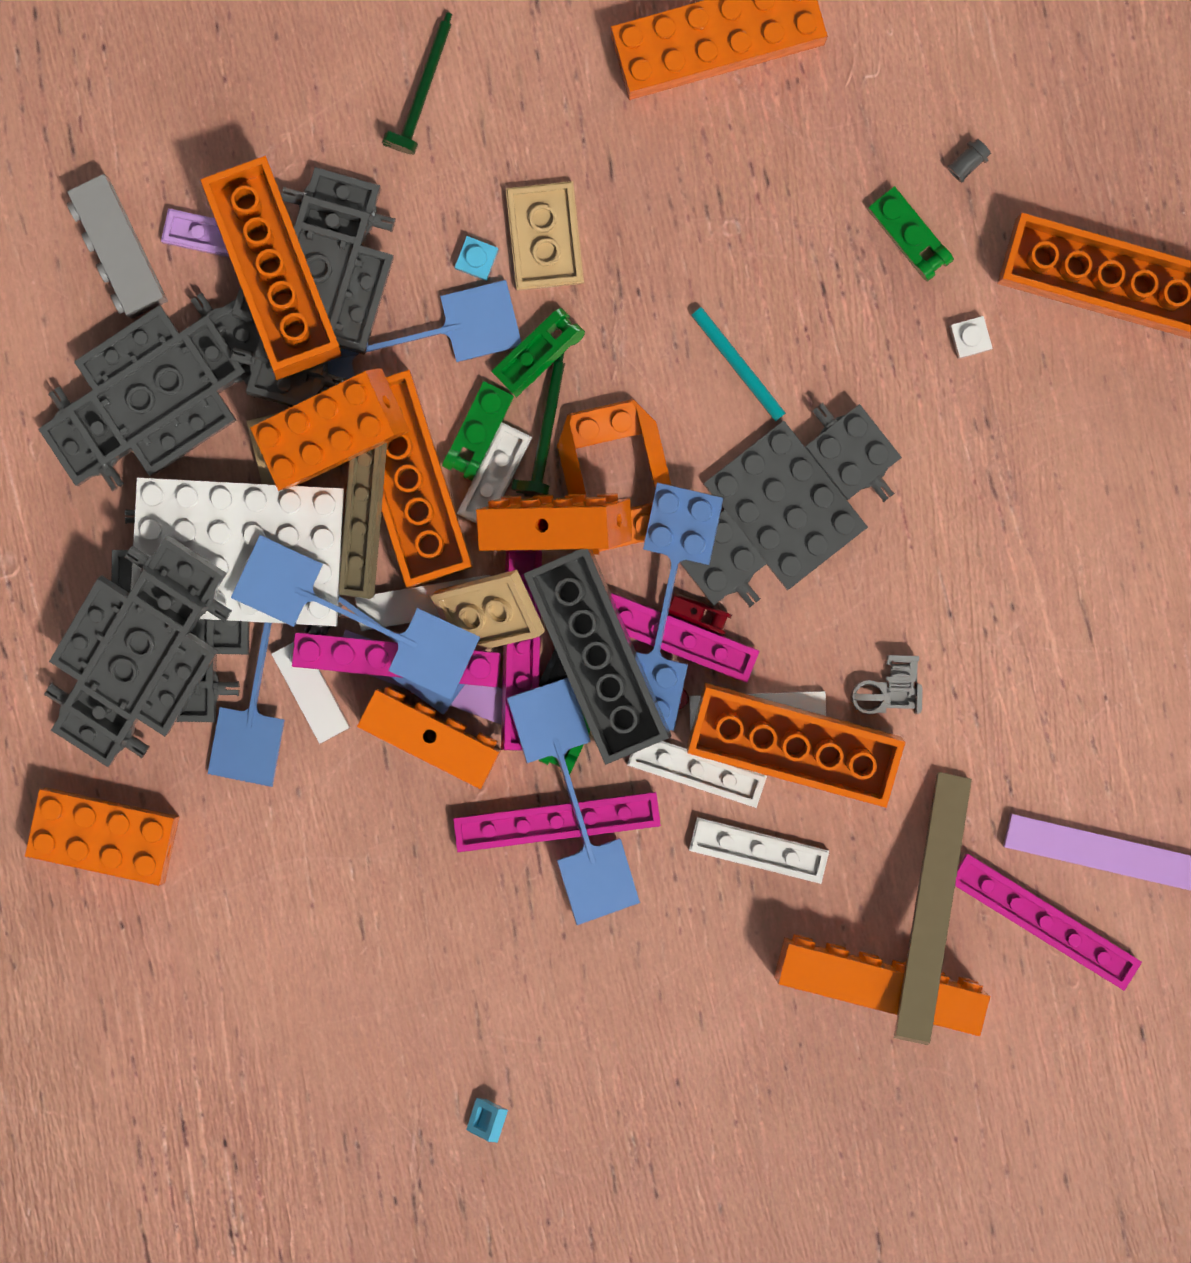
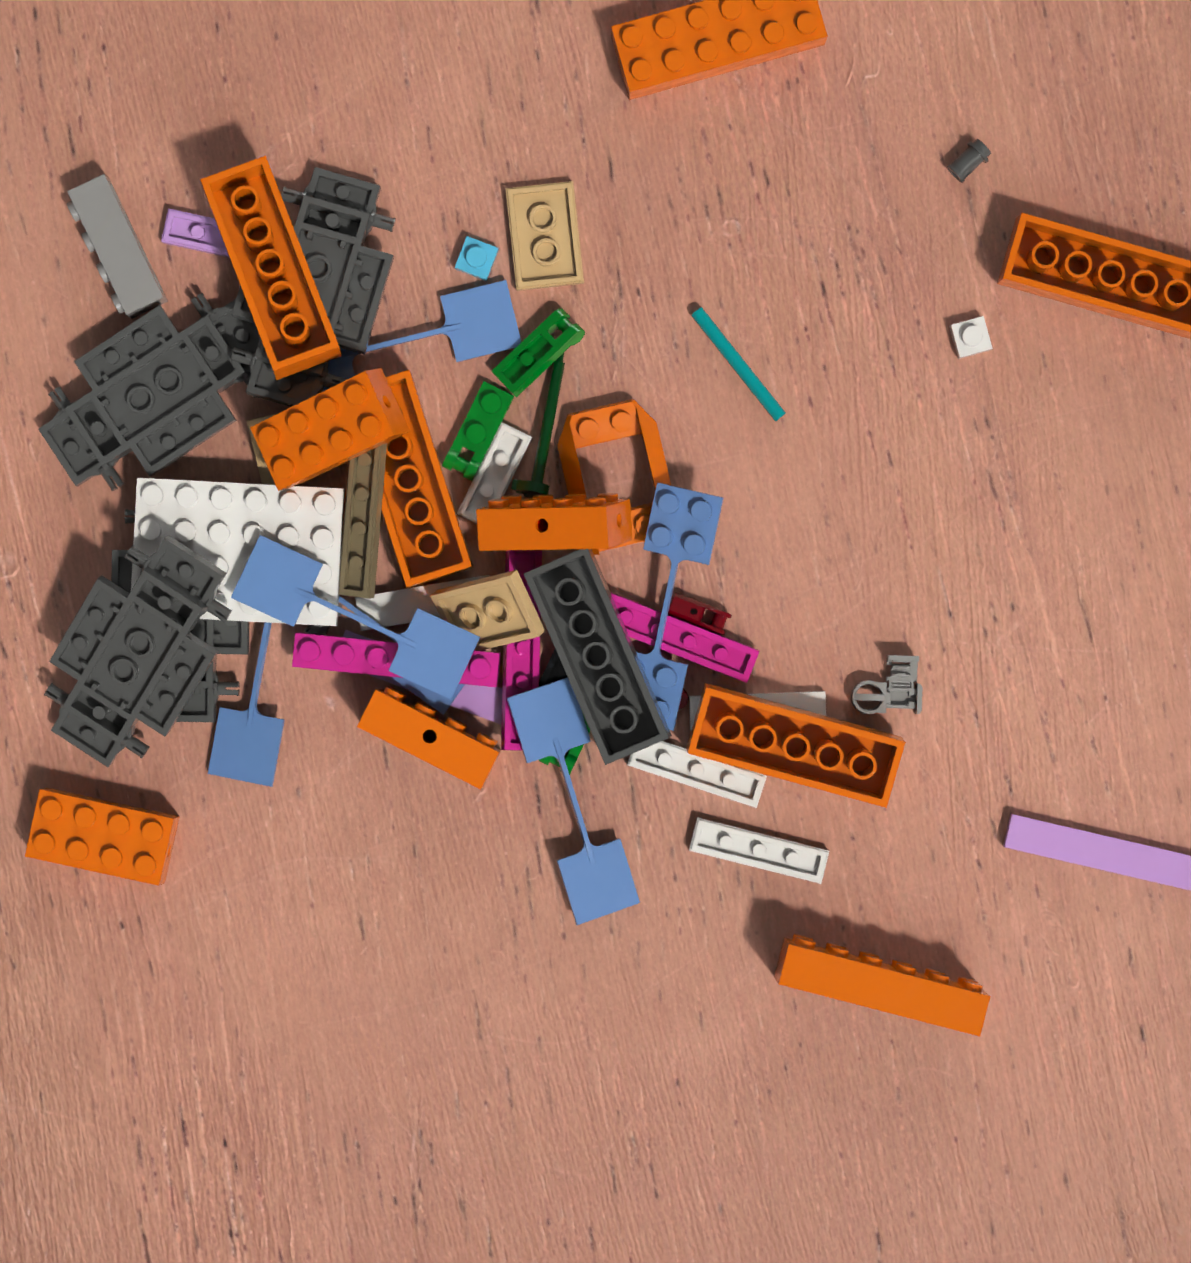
white tile [272,642,351,744] -> none
dark green piece [382,12,453,155] -> none
dark pink plate [453,792,661,852] -> none
medium azure plate [466,1098,508,1143] -> none
dark grey piece [680,403,902,608] -> none
green plate [867,186,954,282] -> none
dark tan tile [894,772,972,1045] -> none
dark pink plate [955,853,1142,991] -> none

